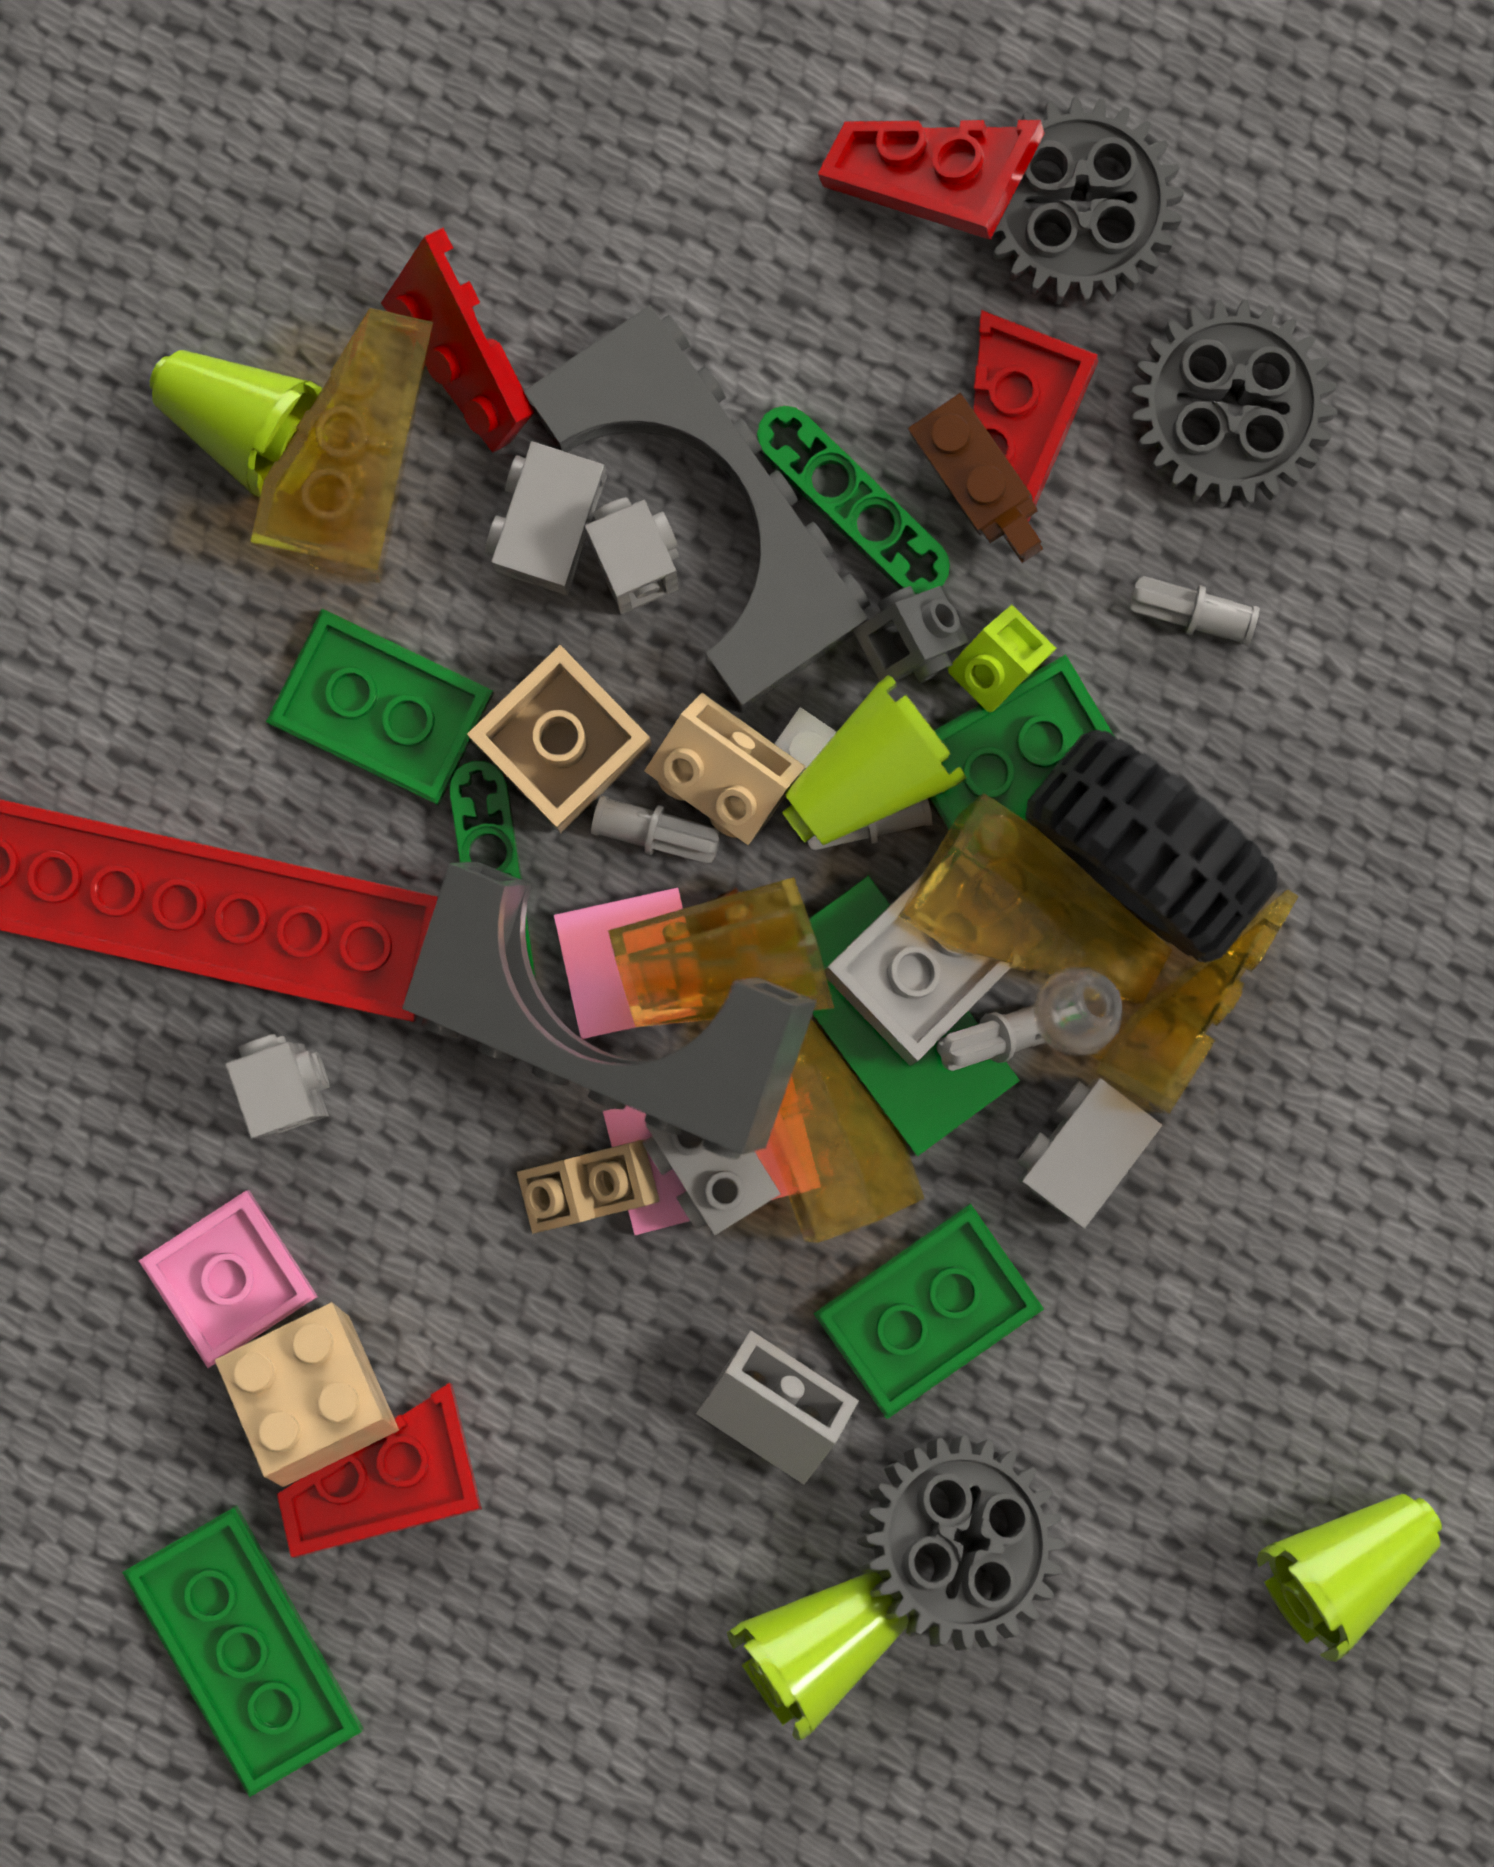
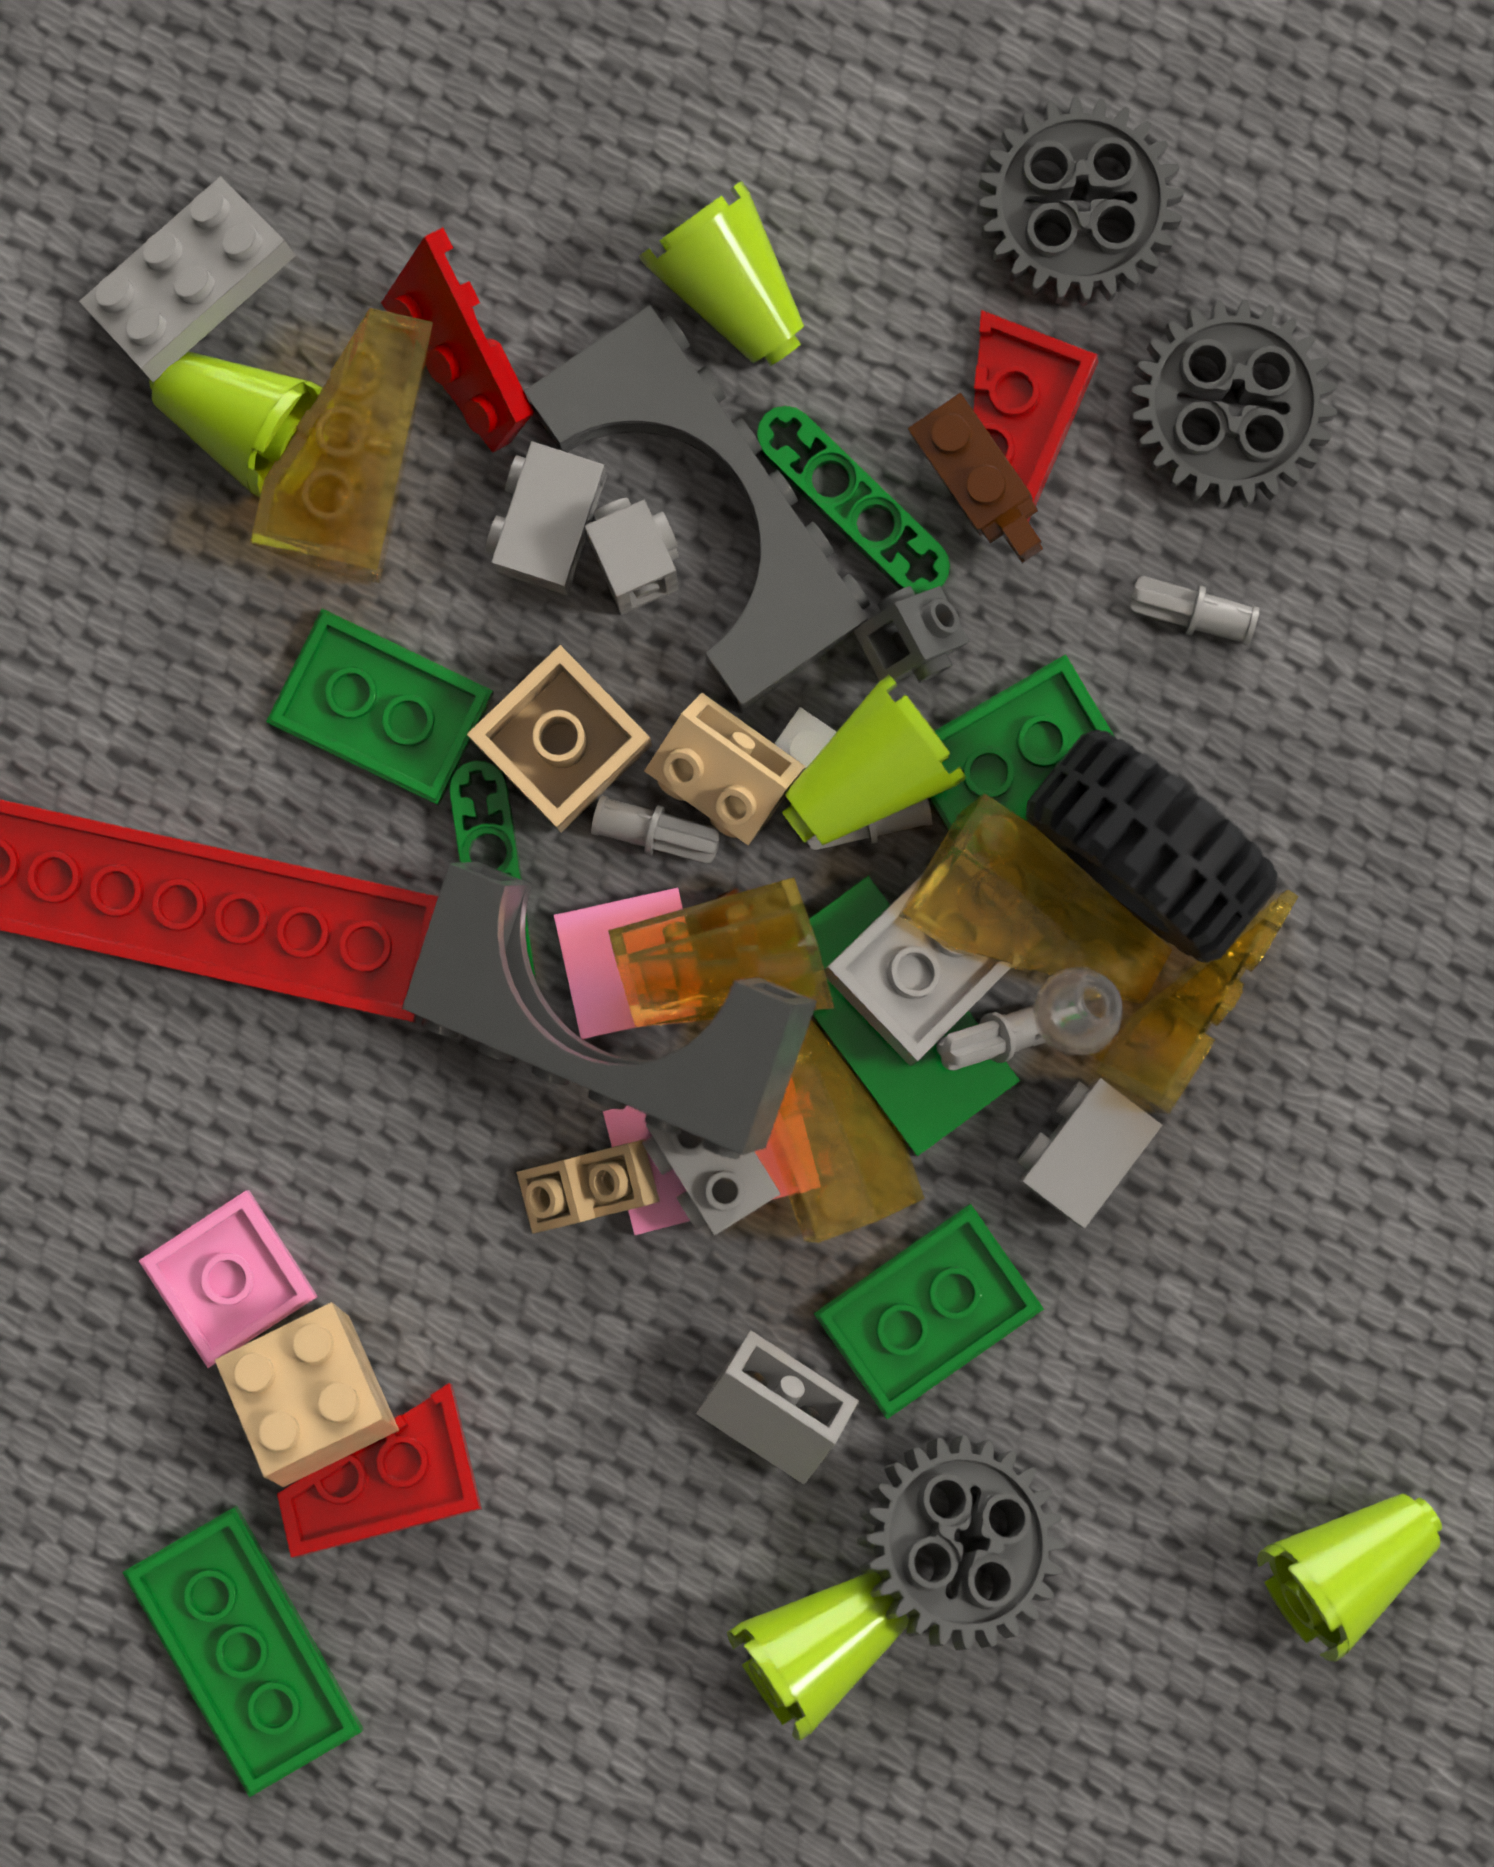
light grey brick [226,1035,330,1138] -> none
red wing [818,120,1045,240] -> none
lime bracket [948,604,1057,712] -> none
none -> light grey plate [79,176,296,382]
none -> lime cone [638,181,804,366]

